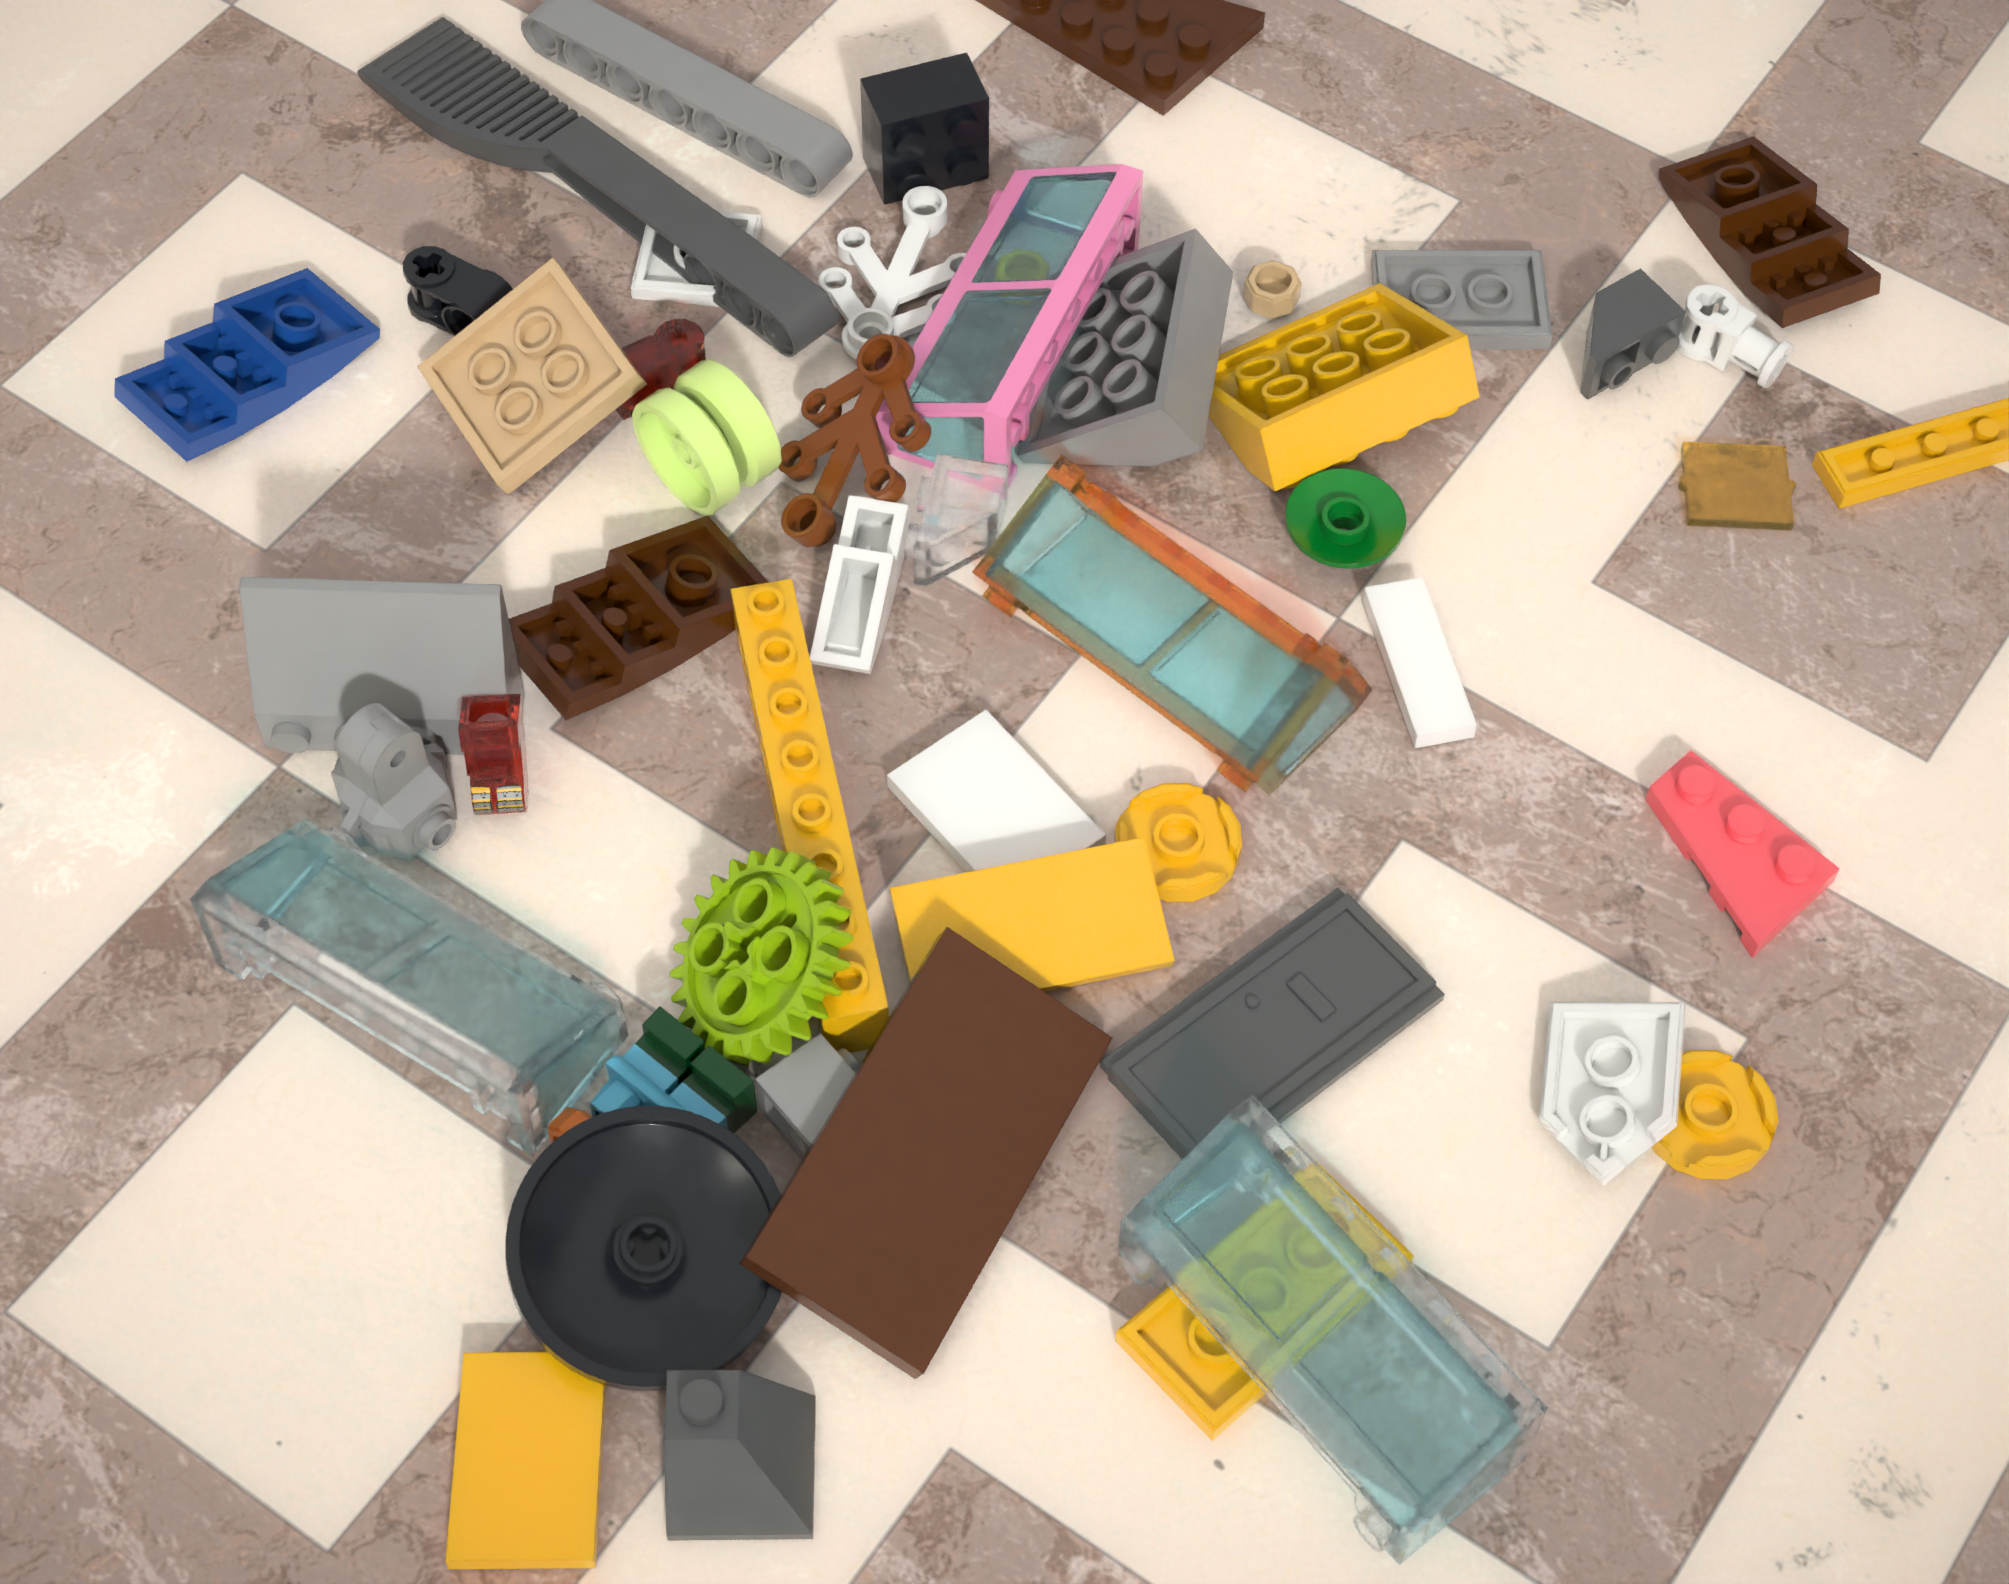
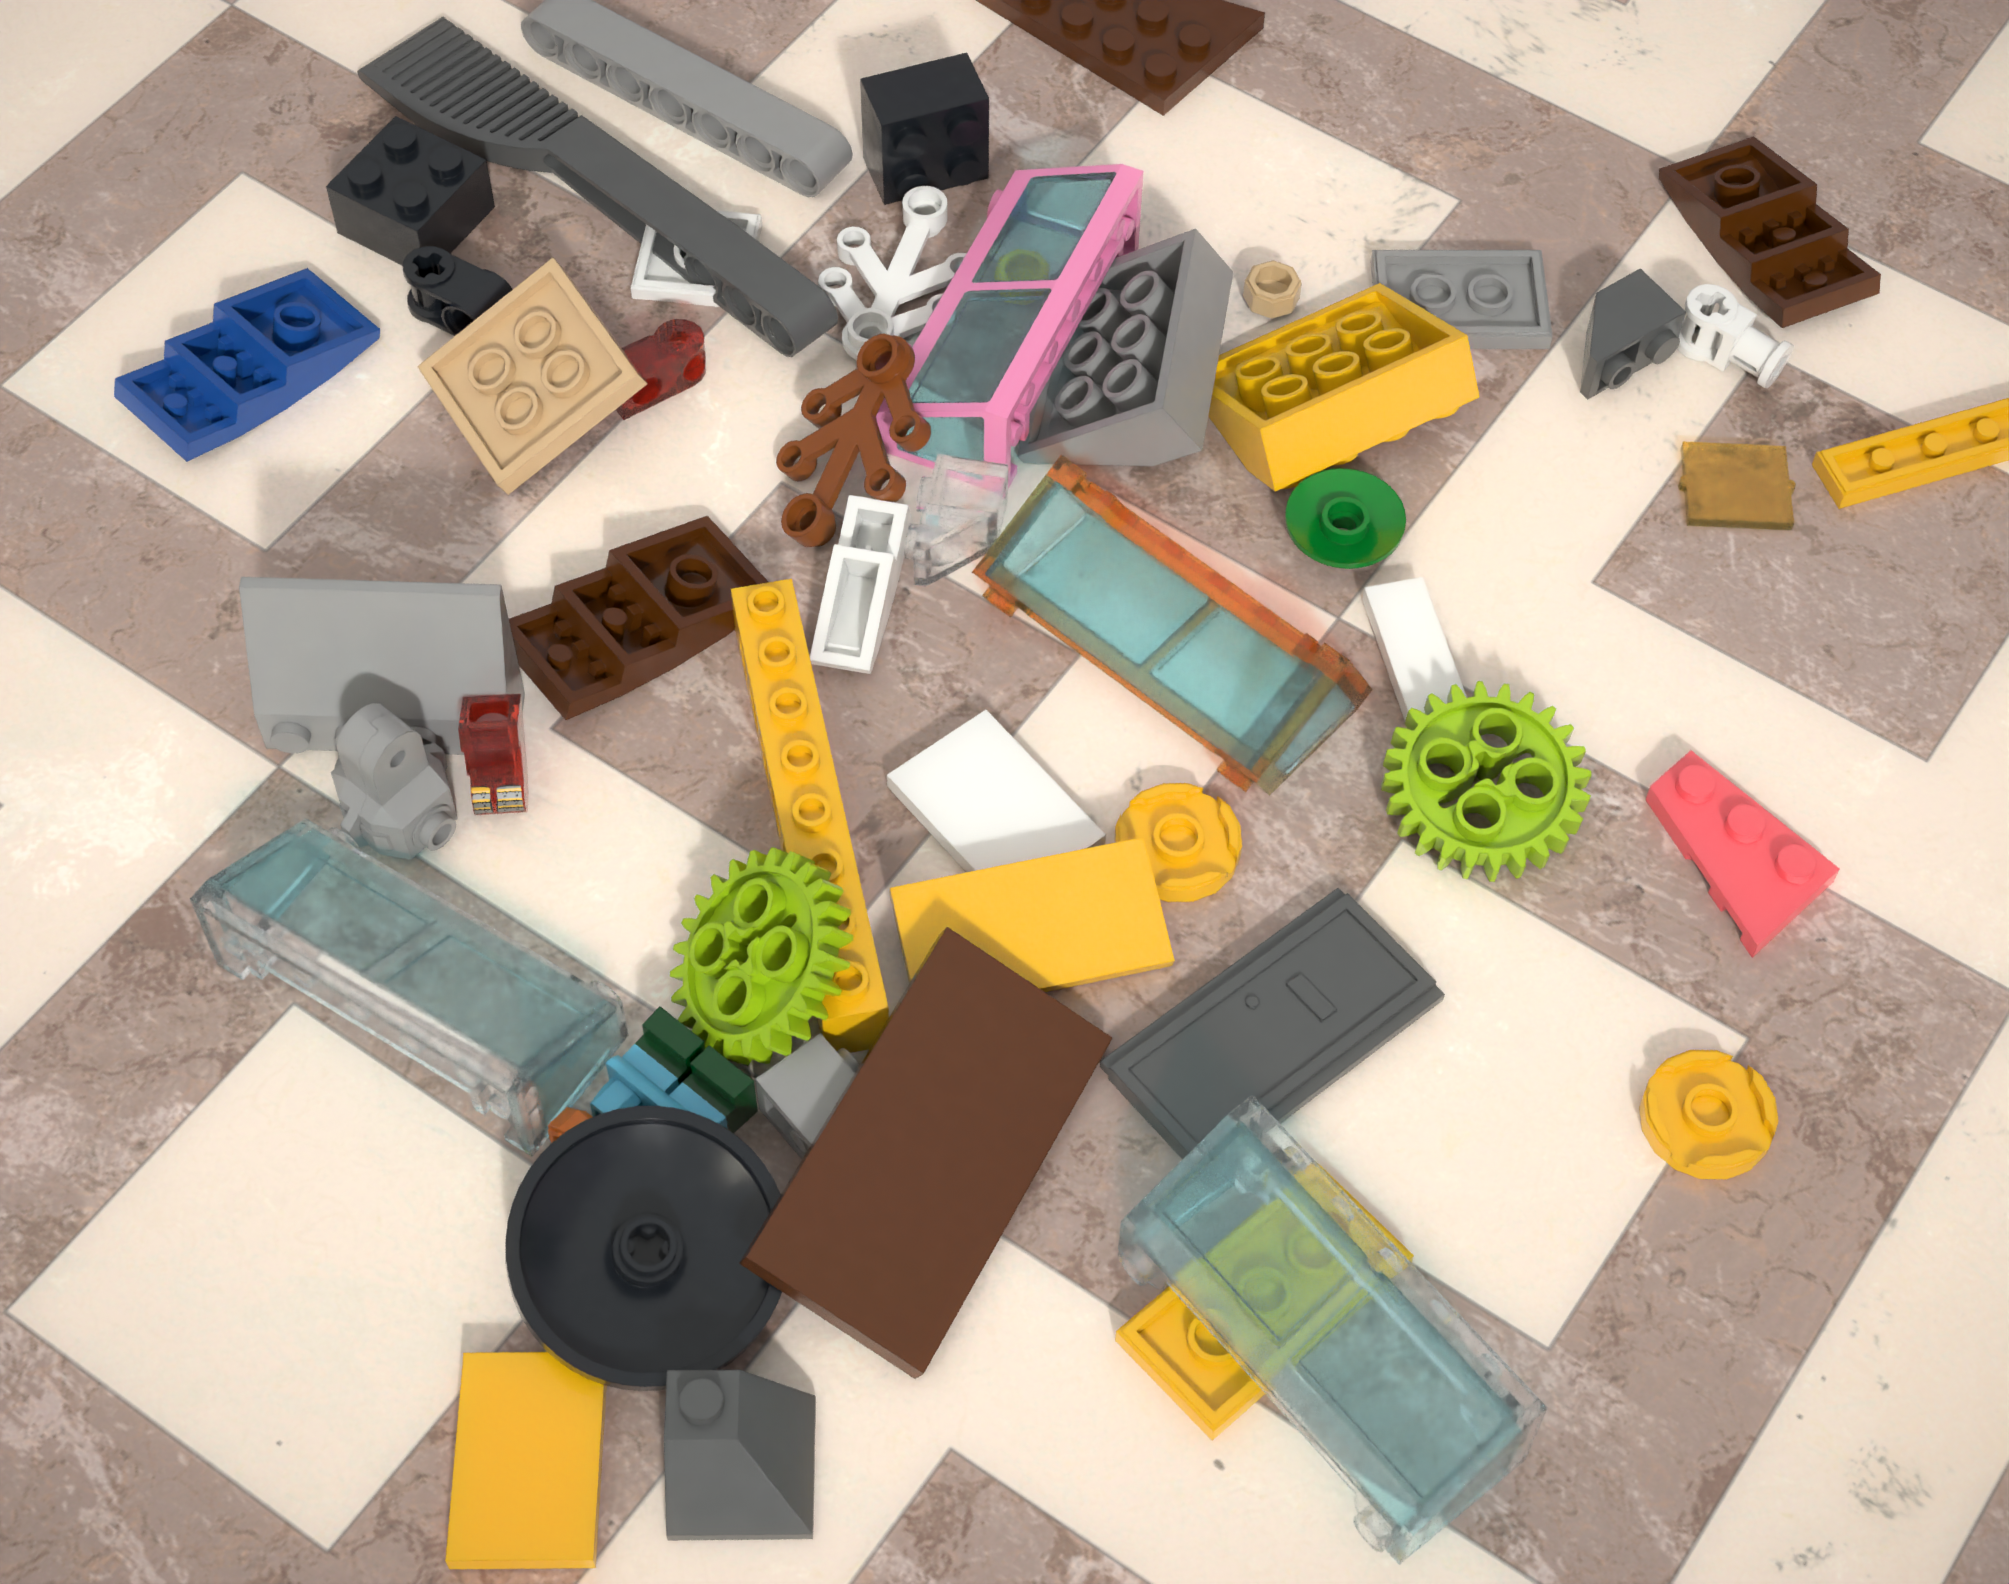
yellowish green wheel [632,359,782,516] -> none
white tile [1539,1002,1686,1186] -> none
none -> black brick [326,116,495,266]
none -> lime gear [1381,681,1592,882]

